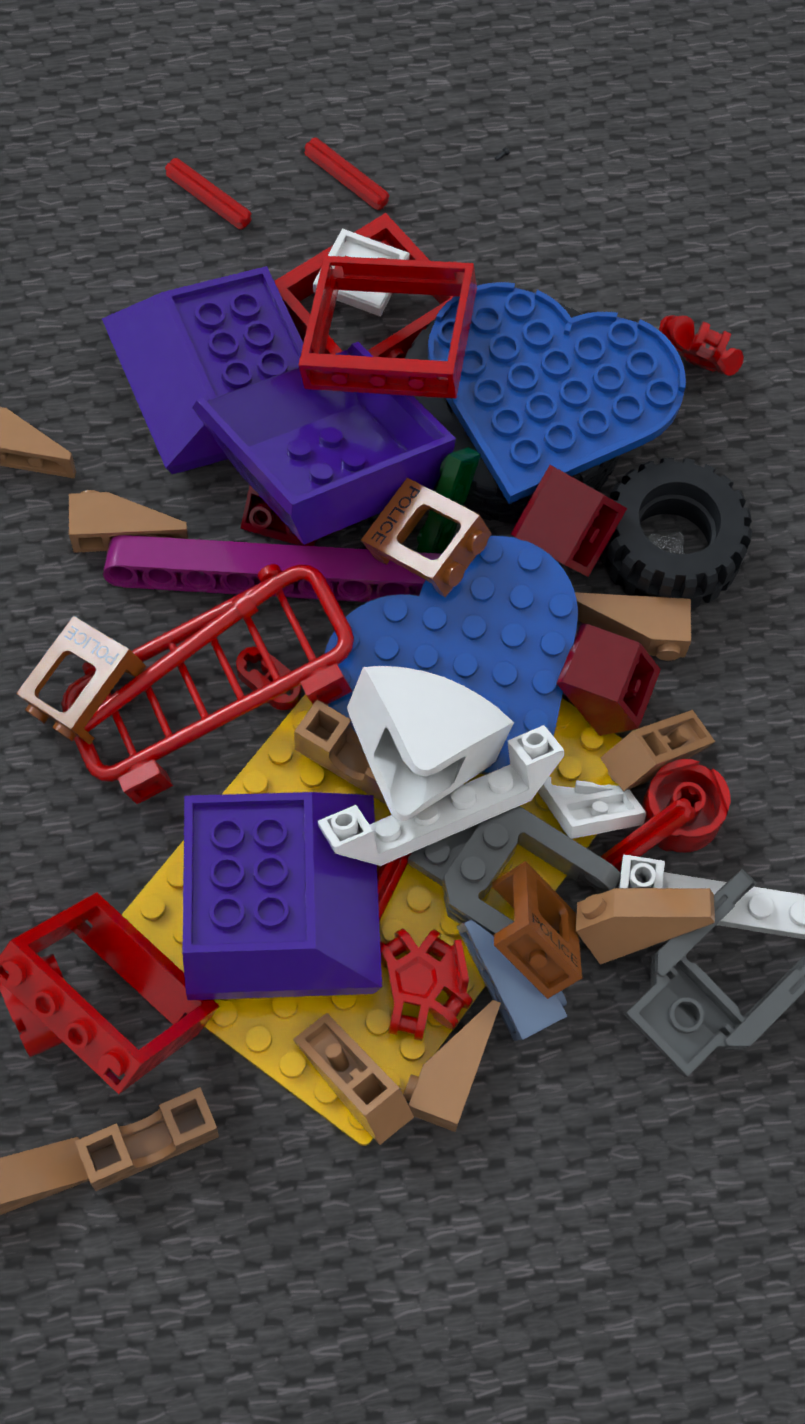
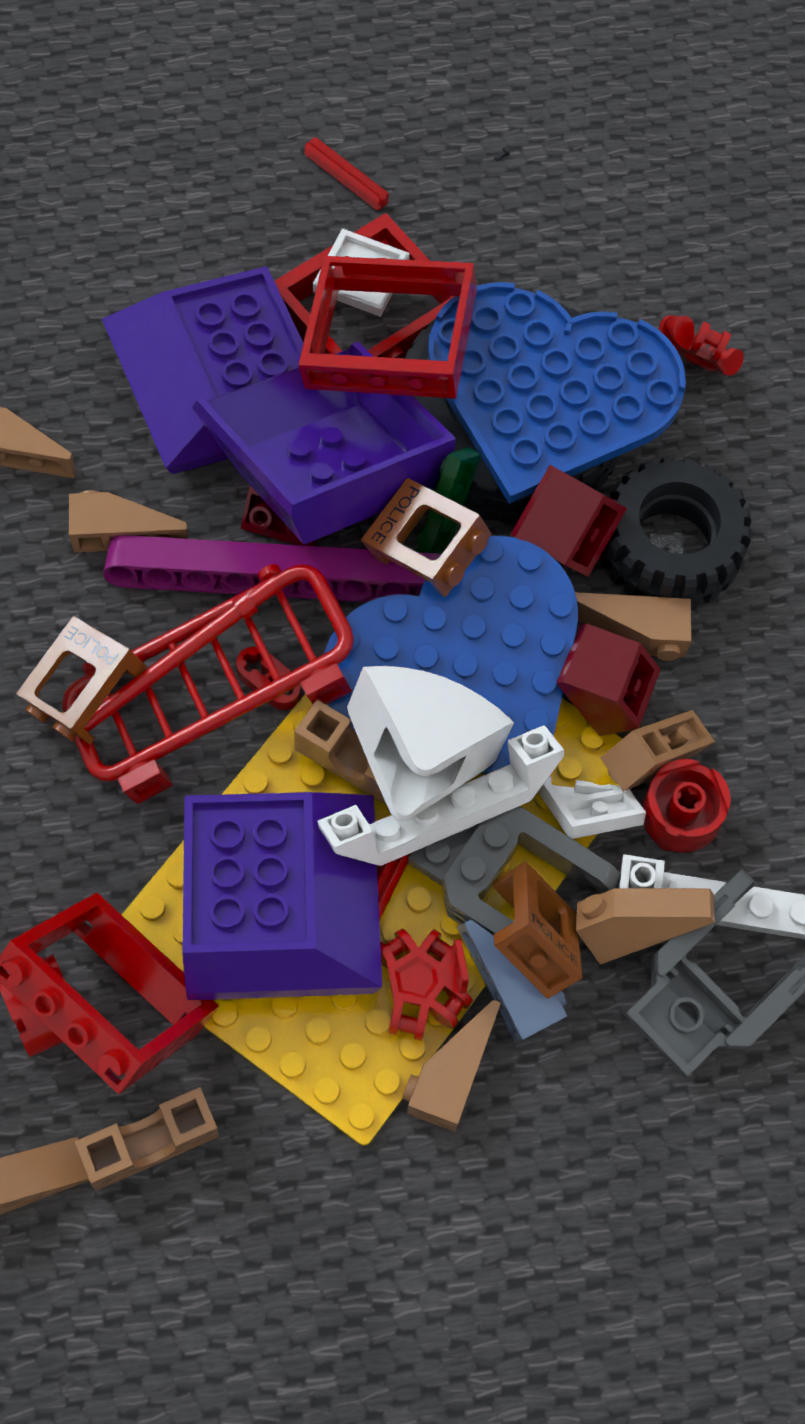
red axle [165,158,252,230] -> none
medium nougat slope [293,1013,414,1145] -> none
red axle [600,798,695,872] -> none

